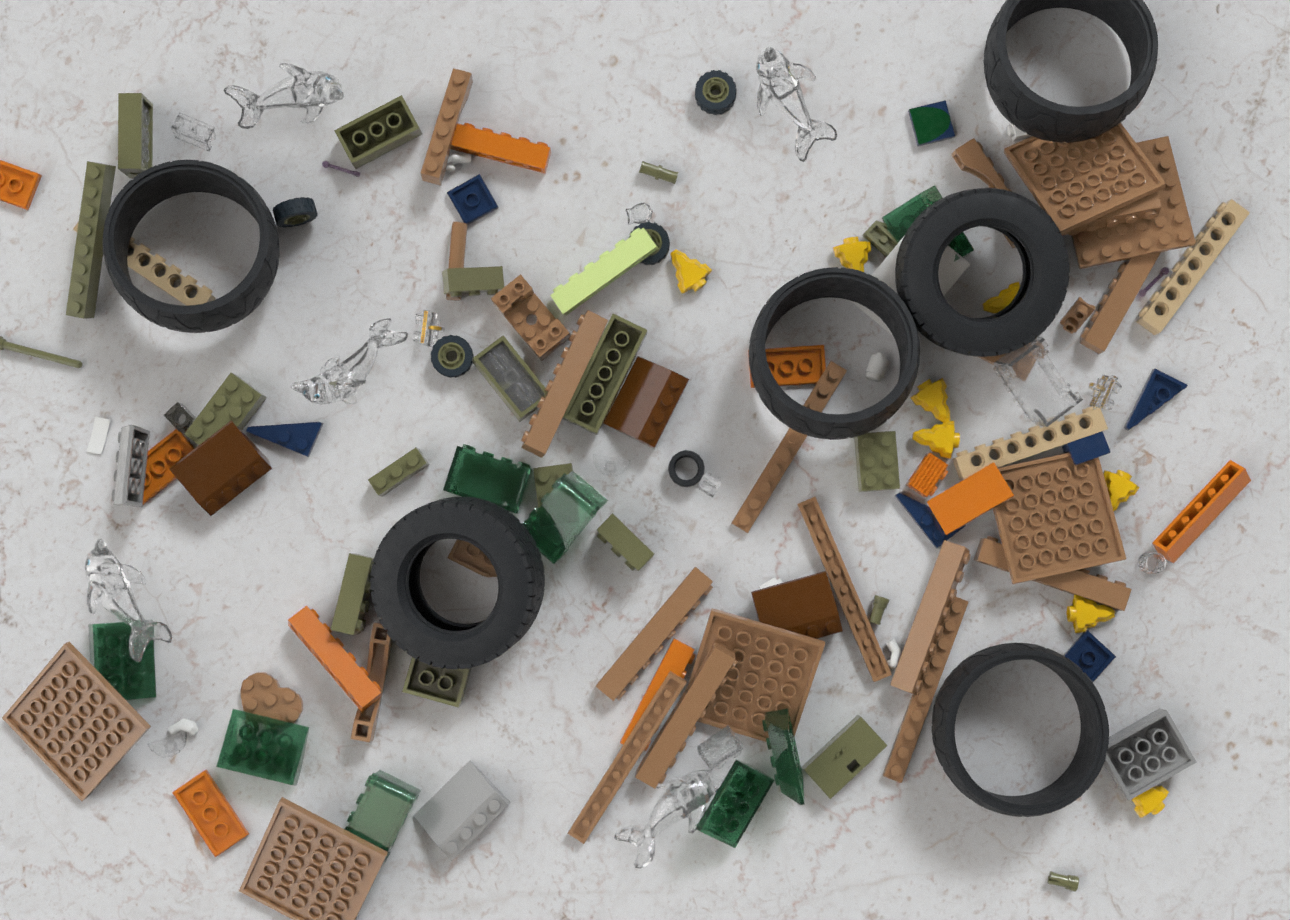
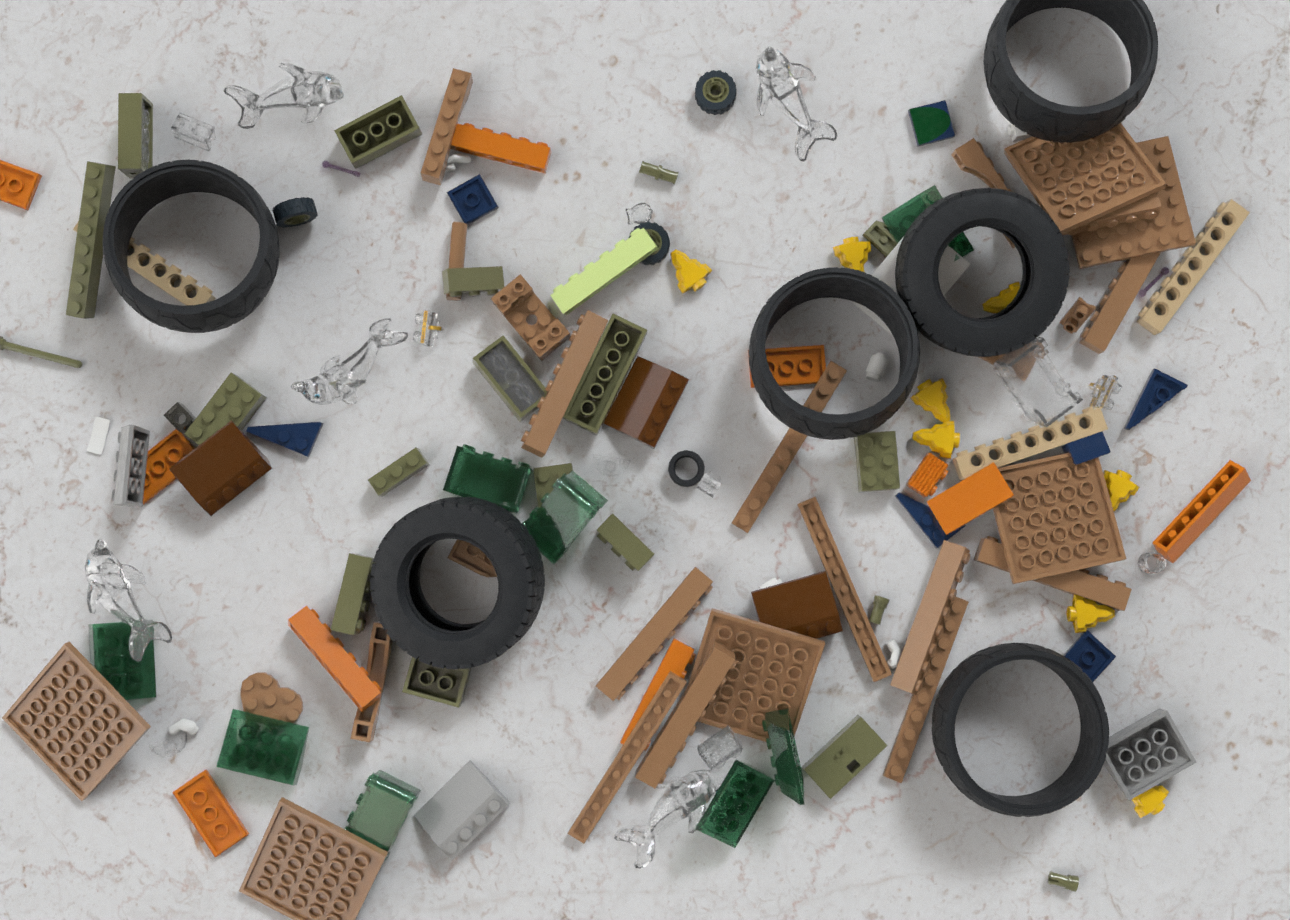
black wheel [430,335,474,378] -> none

